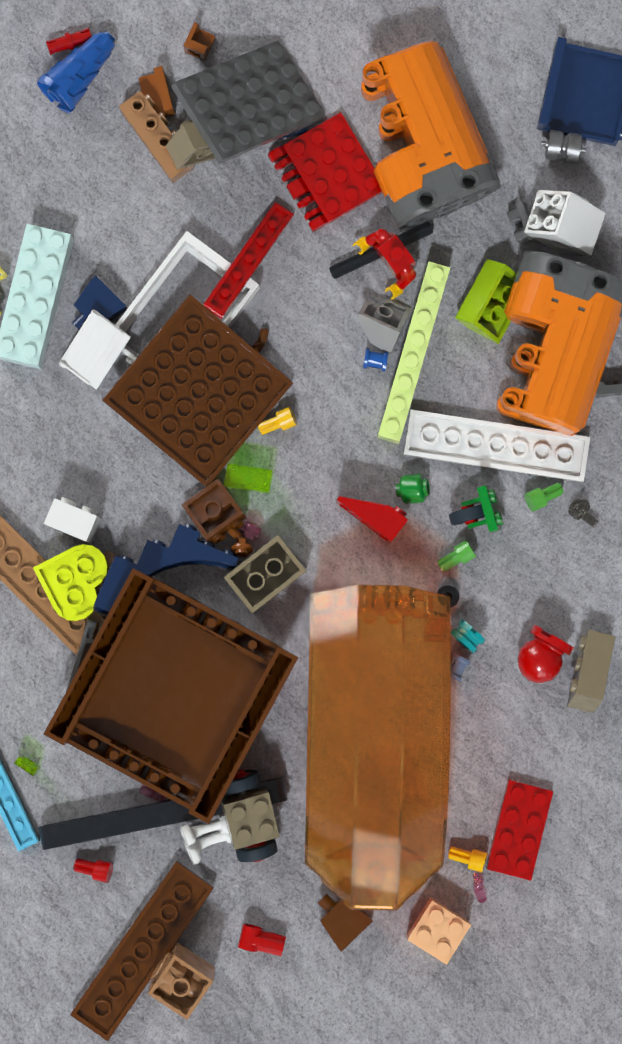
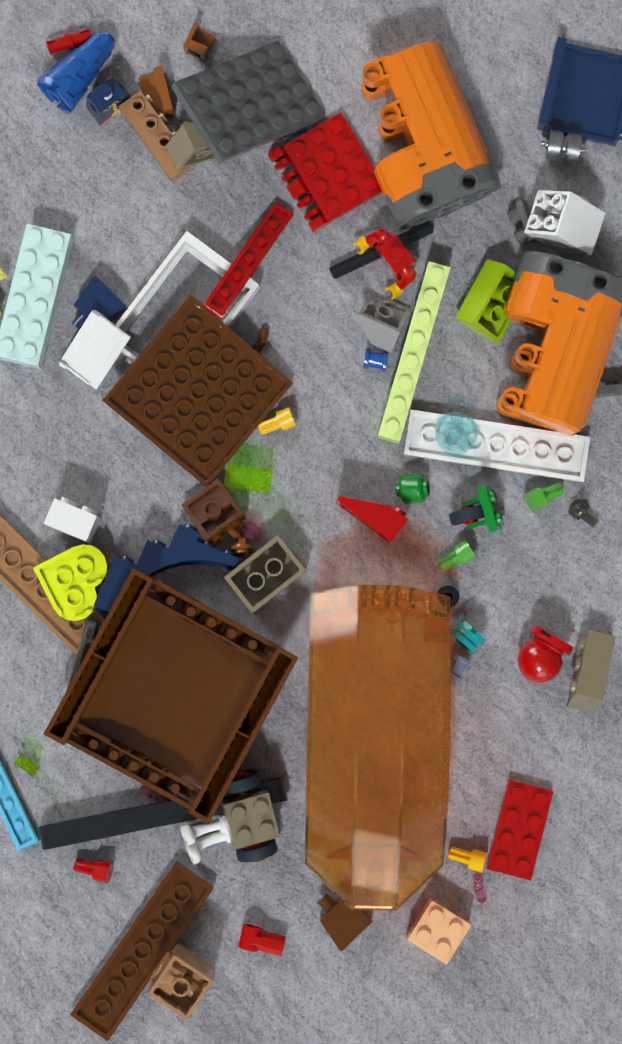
none -> dark blue torso [86,77,131,125]
none -> clear light blue wheel [435,412,478,454]

